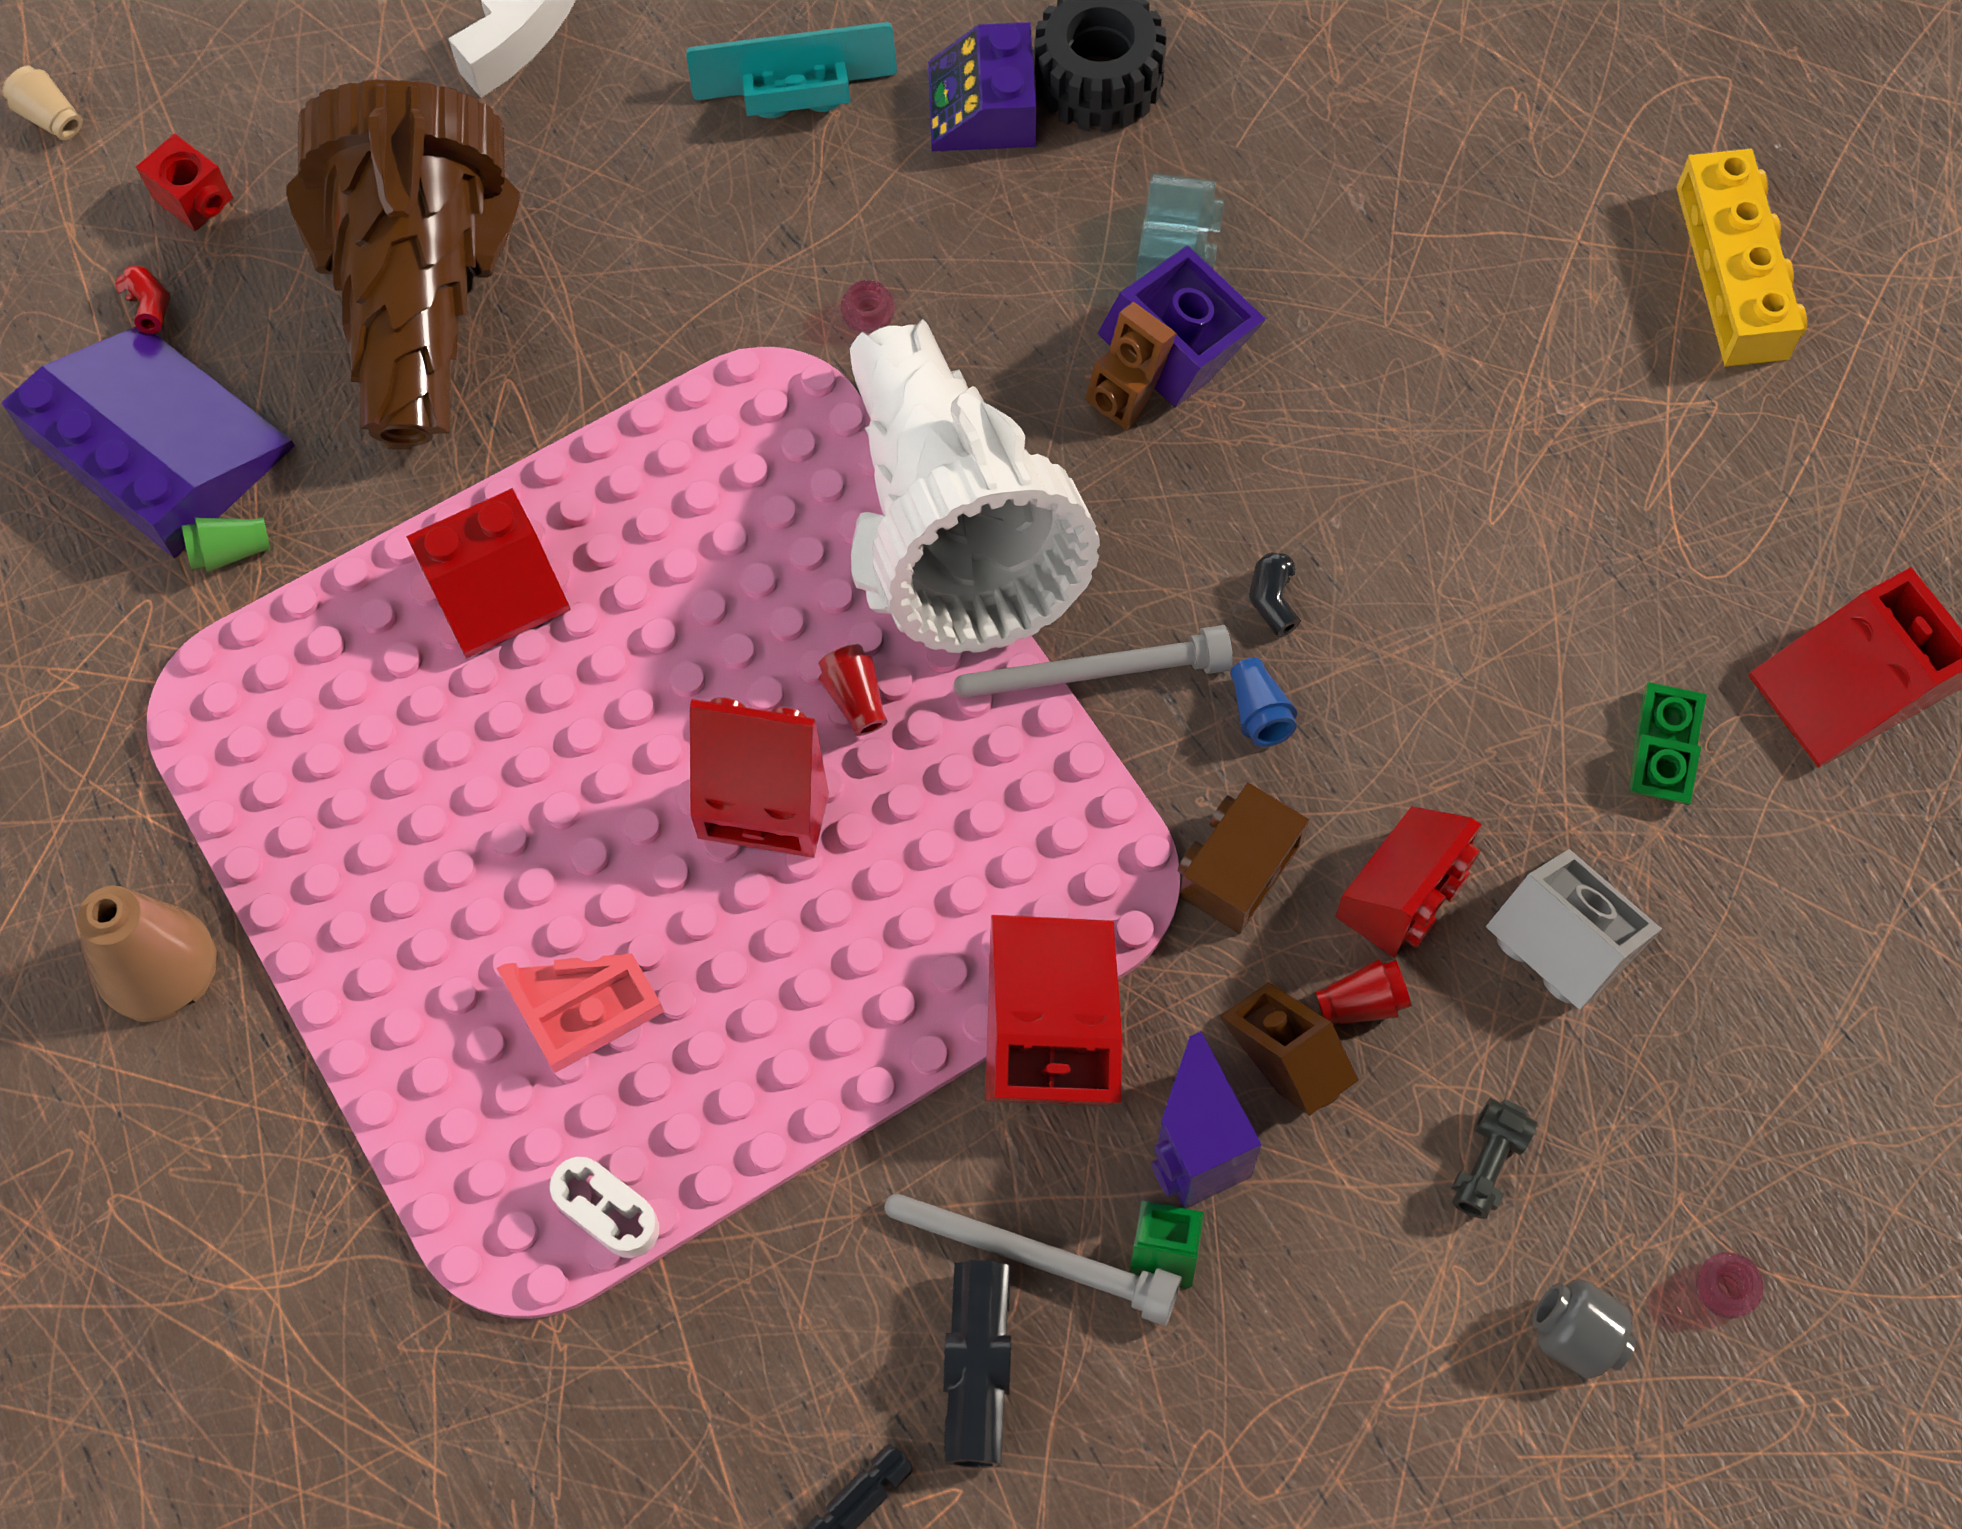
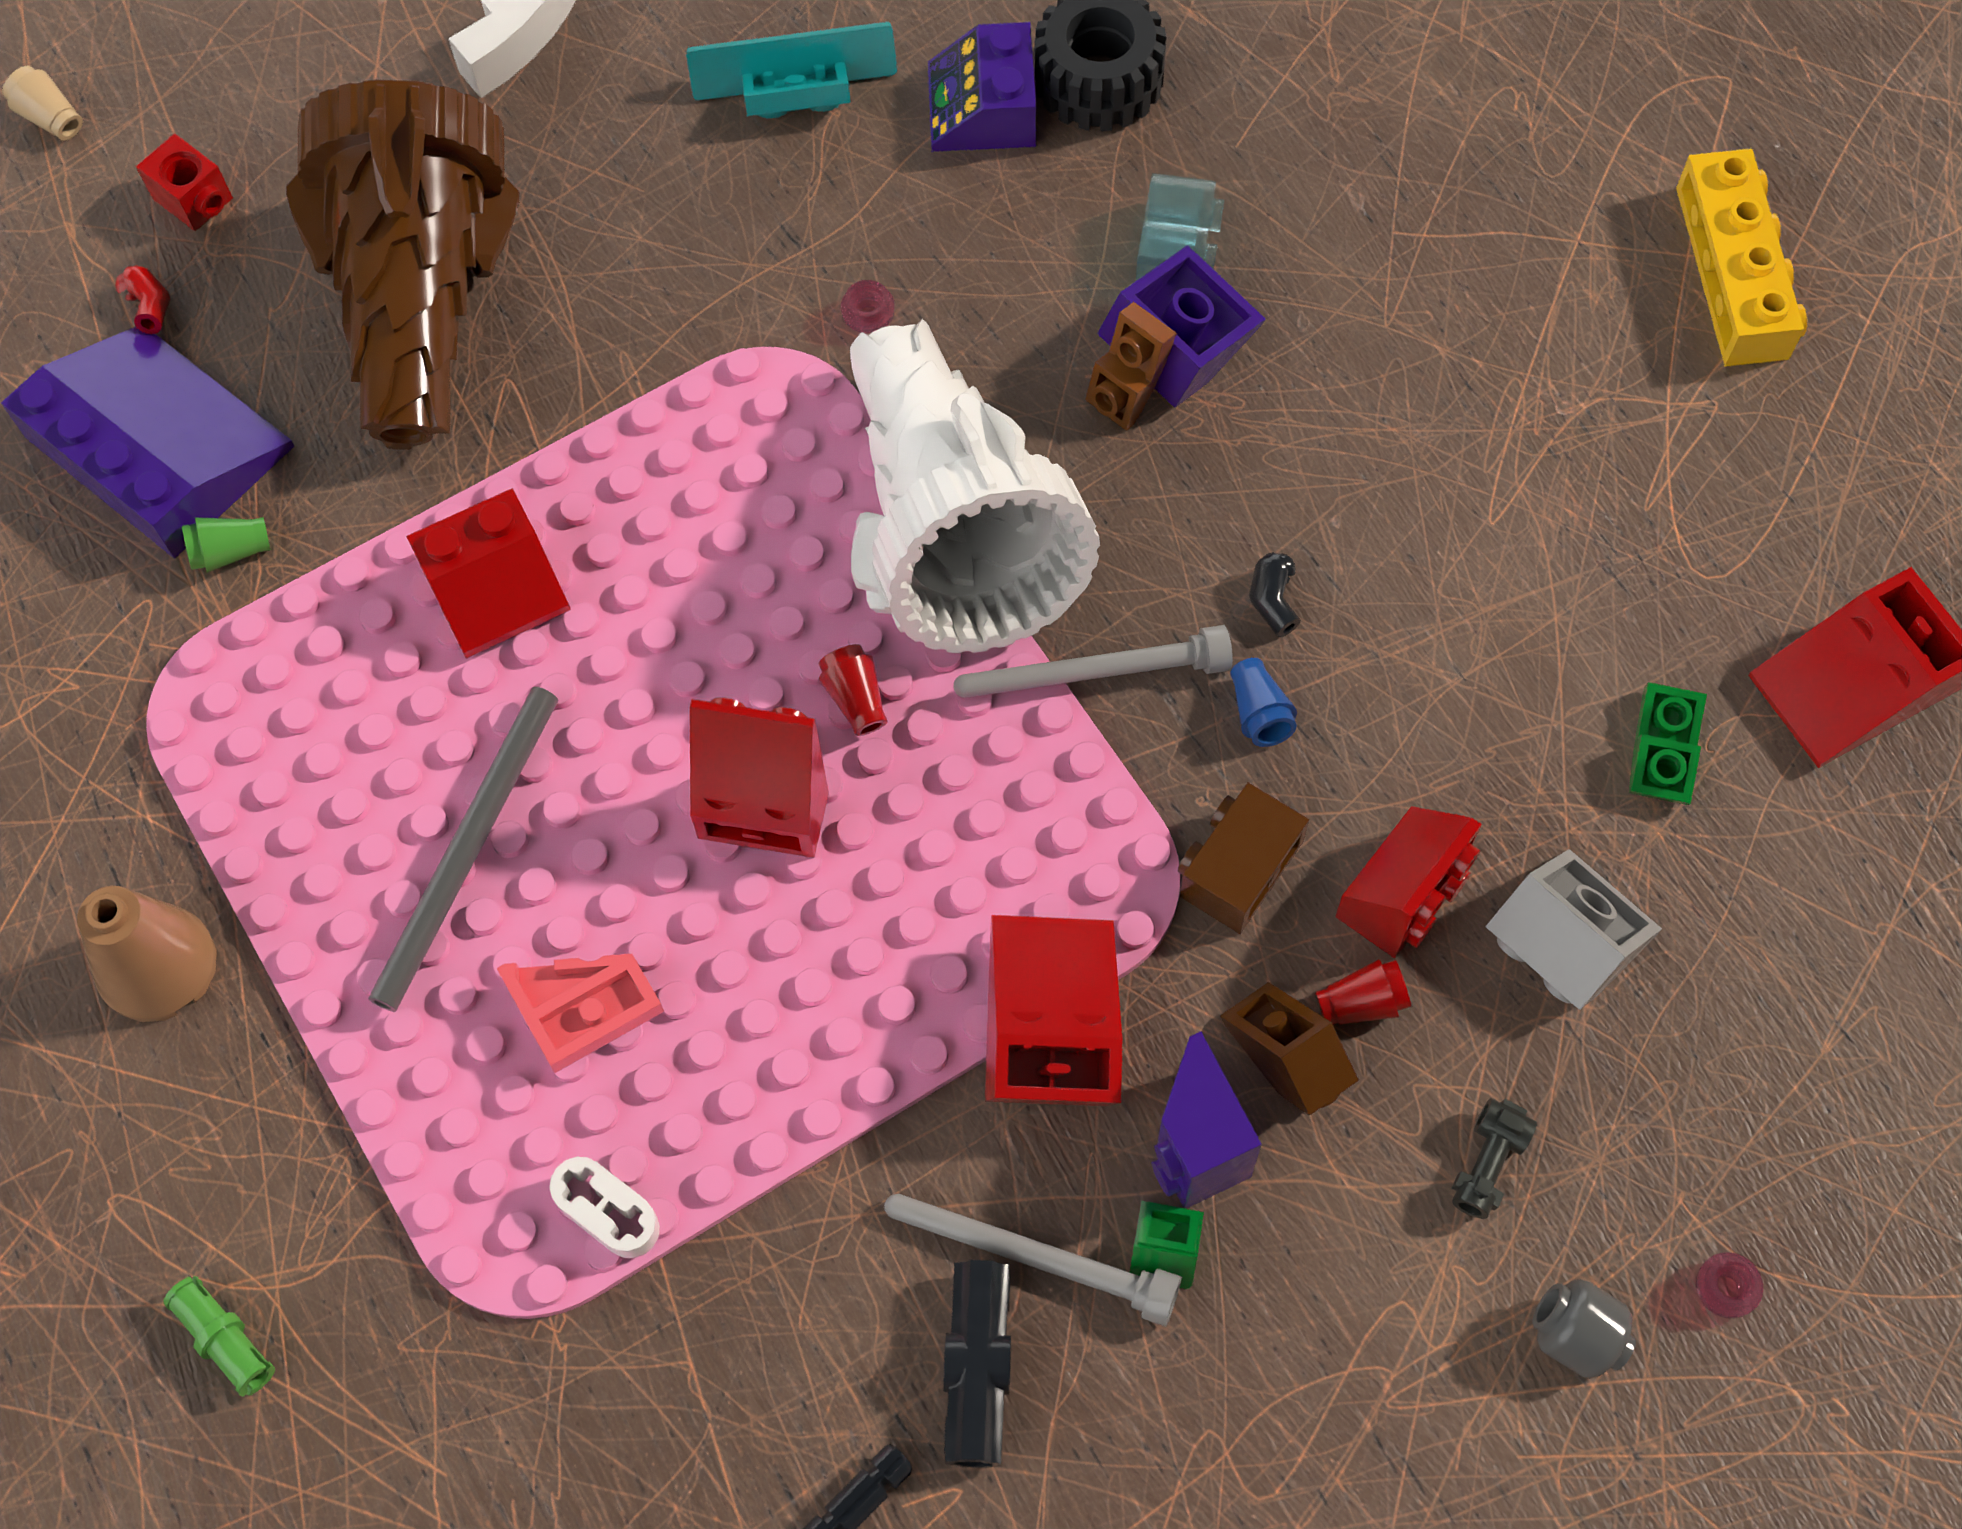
none -> bright green pin [163,1276,275,1397]
none -> dark grey piece [368,687,559,1012]

